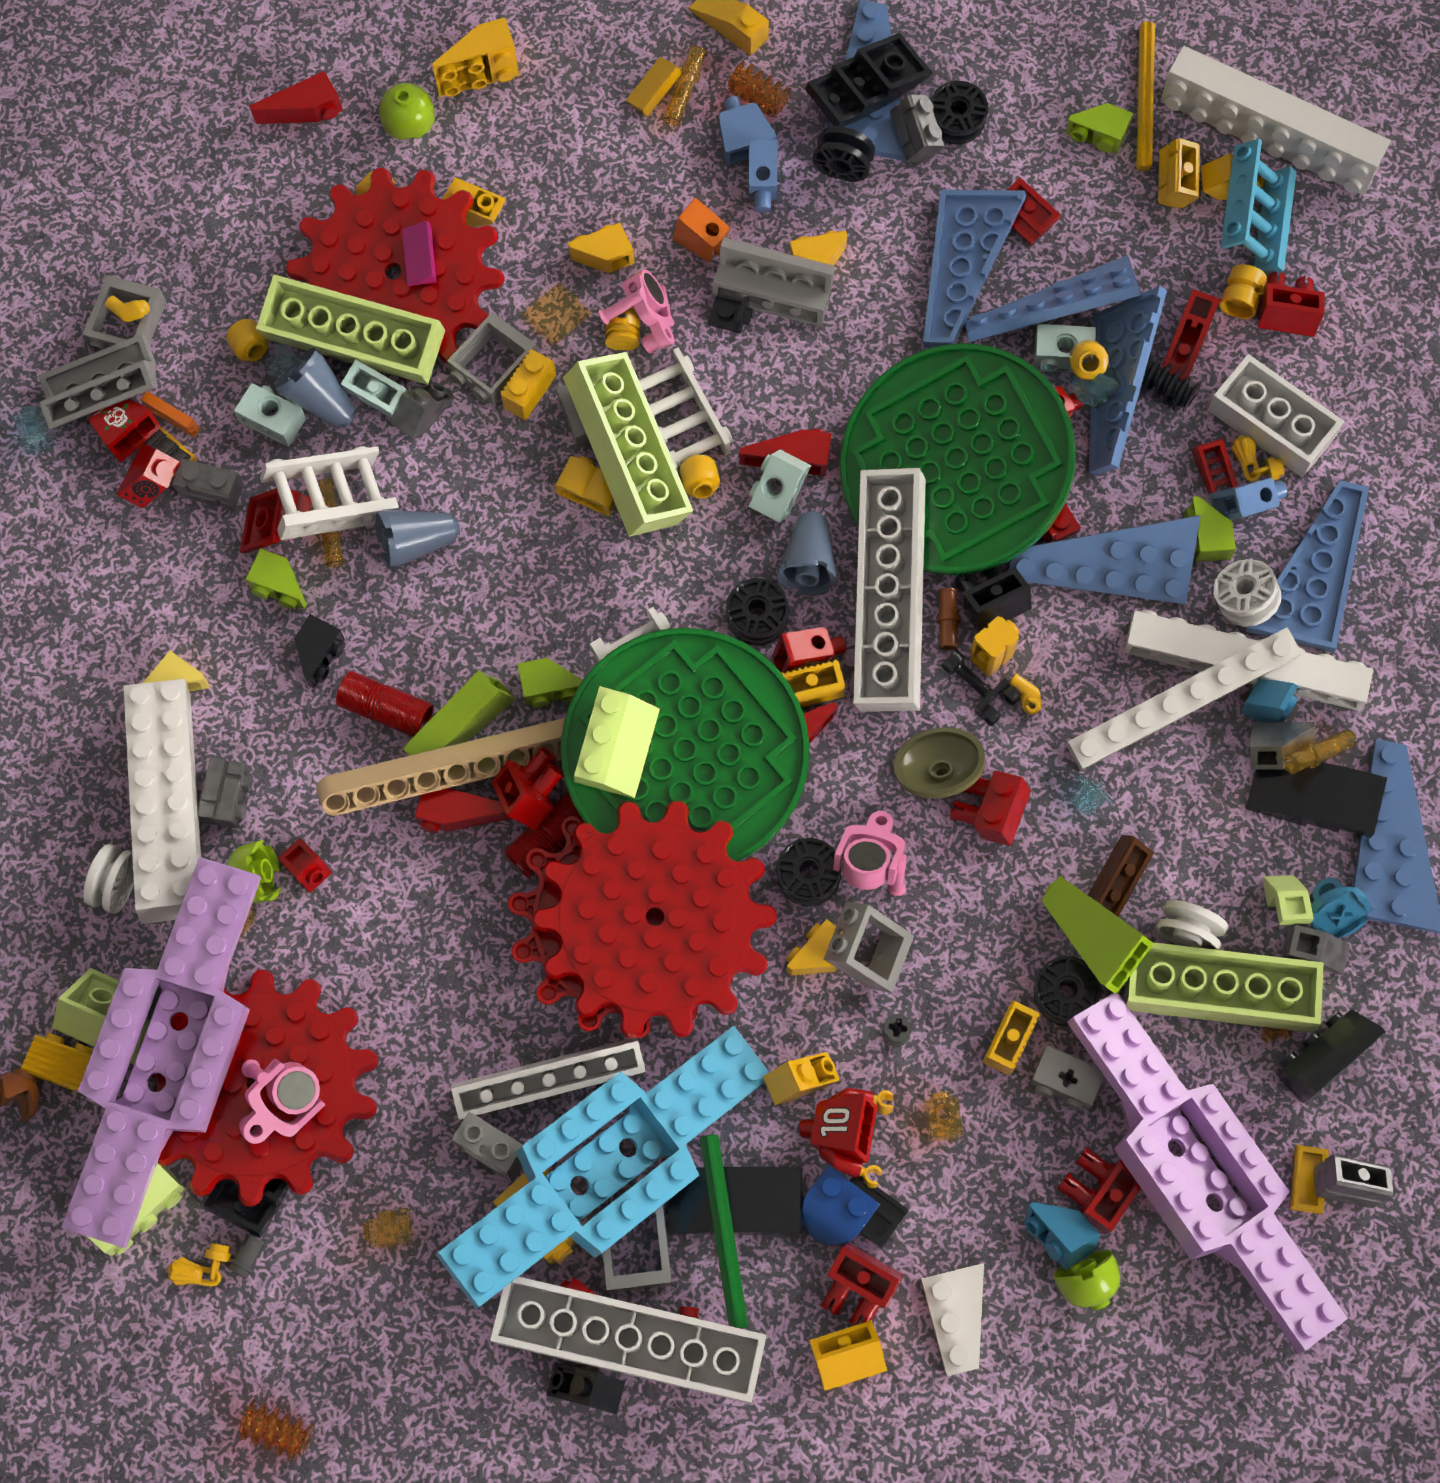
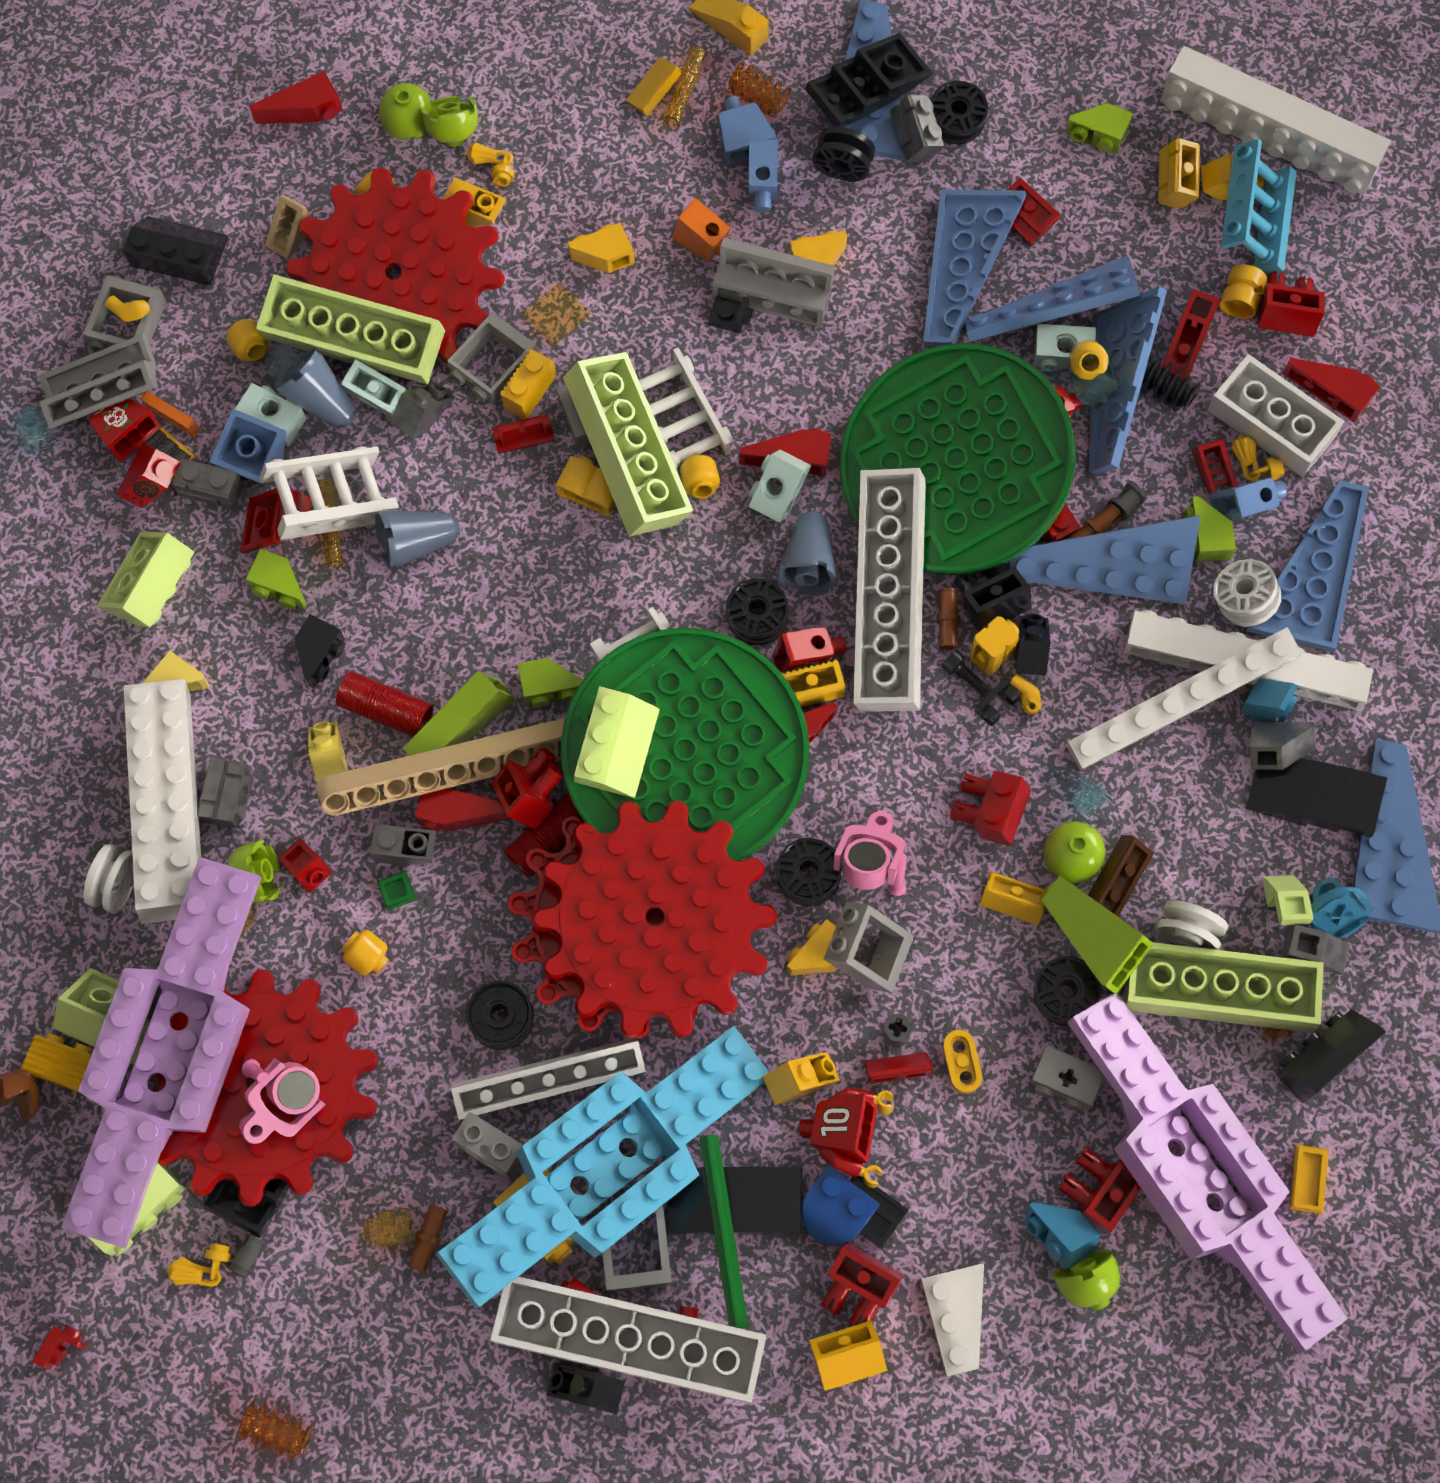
dark pink slope [402,221,437,286] -> none
yellow slope [432,18,519,97] -> none
bright pink piece [599,269,675,354] -> none
yellow piece [605,307,640,350] -> none
olive dish [894,727,986,799] -> none
clear yellow brick [925,1092,964,1142] -> none
yellow brick [982,1000,1040,1075] -> none
yellow axle [1136,21,1155,171] -> none
clear yellow pin [1283,729,1357,774] -> none
flat silver brick [1313,1154,1393,1208] -> none
none -> red bracket [32,1324,88,1370]
none -> yellowish green slope [97,532,194,628]
none -> black slope [122,216,228,286]
none -> medium blue slope [209,409,286,485]
none -> tan slope [265,194,310,259]
none -> light yellow slope [308,721,348,784]
none -> yellow head [341,930,389,976]
none -> flat silver slope [370,824,437,866]
none -> green tile [377,870,417,911]
none -> dark orange pin [407,1204,449,1273]
none -> lime cylinder [421,96,478,147]
none -> yellow piece [466,143,515,187]
none -> black wheel [466,980,534,1051]
none -> red hinge [492,414,555,454]
none -> red slope [865,1052,932,1084]
none -> yellow plate [943,1030,982,1094]
none -> yellow slope [980,871,1046,925]
none -> black slope [1015,614,1051,676]
none -> lime cylinder [1043,821,1106,884]
none -> dark orange pin [1065,504,1123,540]
none -> dark grey bush [1107,481,1147,520]
none -> red slope [1282,358,1380,423]

